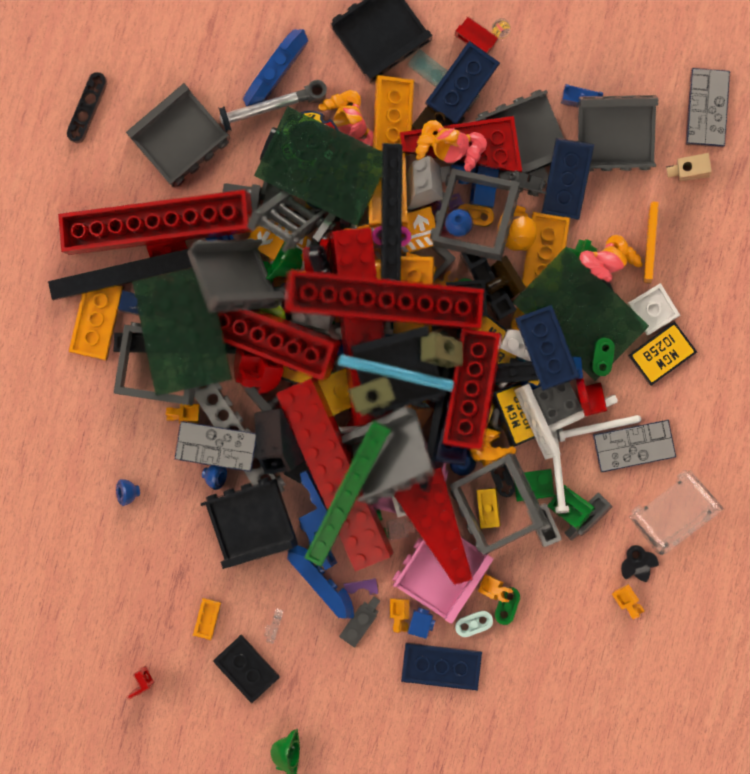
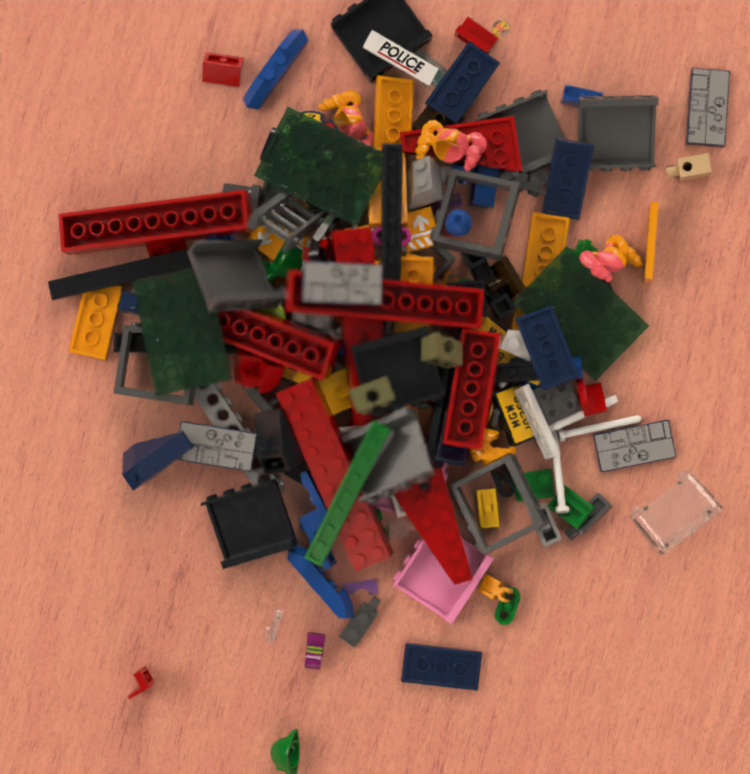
black beam [67,72,107,143] -> none
blue brick [116,479,140,506] -> none
dark grey panel [126,83,230,187] -> none
light orange plate [166,404,200,424] -> none
light orange plate [193,598,222,640] -> none
blue brick [202,465,227,490] -> none
black tile [213,634,280,704] -> none
piece [218,80,327,132] -> none
medium azure axle [338,355,454,391] -> none
light orange plate [390,598,409,633] -> none
blue brick [408,607,435,639] -> none
blue brick [450,450,476,476] -> none
light aqua plate [455,610,493,637] -> none
light orange plate [458,204,494,227] -> none
light orange helmet [497,205,537,251] -> none
green plate [592,337,615,376] -> none
light orange plate [612,584,645,620] -> none
black plate [621,545,659,582] -> none
white plate [627,283,681,336] -> none
yellow tile [628,321,697,386] -> none
none -> dark blue wedge [122,431,194,491]
none -> red panel [202,52,244,87]
none -> light grey tile [302,261,383,306]
none -> magenta leg [305,632,326,670]
none -> white tile [362,30,438,86]

